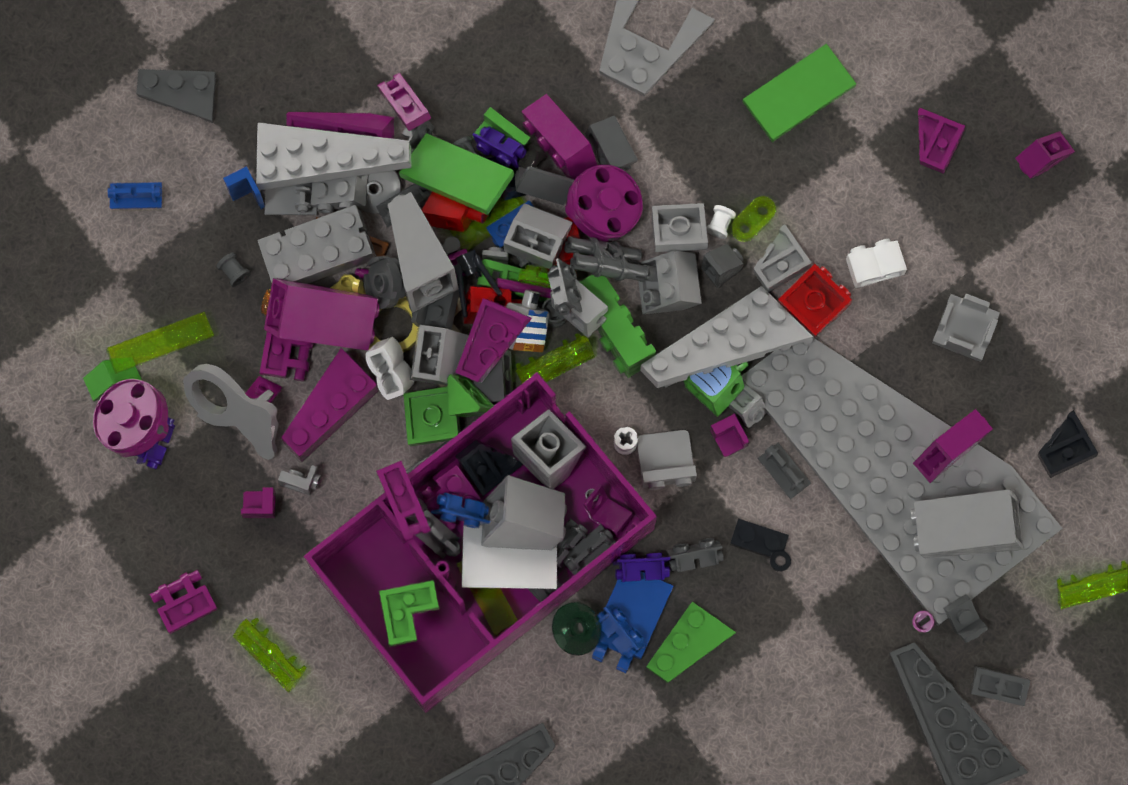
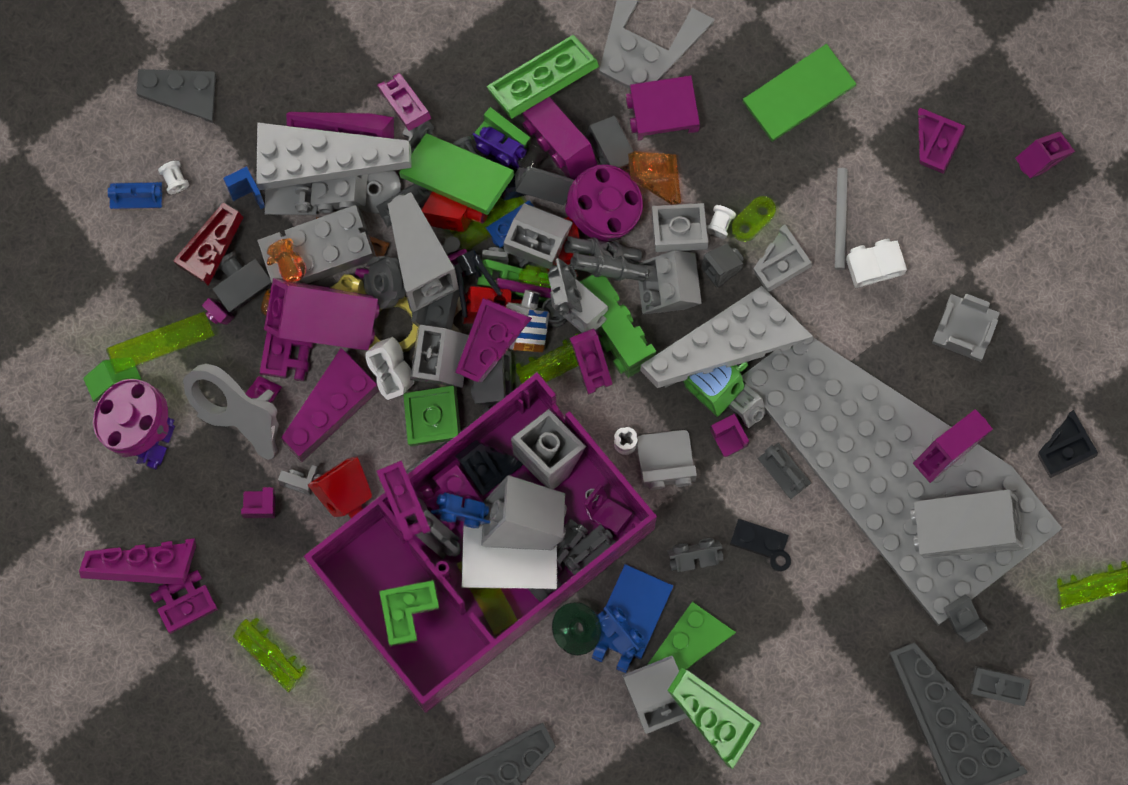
bright green slope [447,374,494,417] -> none
dark purple hinge [613,553,670,582] -> none
red plate [778,264,852,338] -> none
magenta hinge [912,611,935,632] -> none
none -> magenta wing [79,539,196,585]
none -> white bush [158,161,189,194]
none -> dark red wing [173,202,243,286]
none -> magenta plate [202,298,234,325]
none -> dark grey hinge [212,258,272,314]
none -> clear orange animal [267,238,306,282]
none -> red torso [307,457,372,518]
none -> bright green tile [487,35,599,119]
none -> magenta plate [570,328,613,395]
none -> light grey slope [622,656,688,734]
none -> magenta panel [626,76,700,140]
none -> clear orange wing [628,151,681,205]
none -> bright green wing [667,668,761,769]
none -> light grey bar [835,168,848,270]

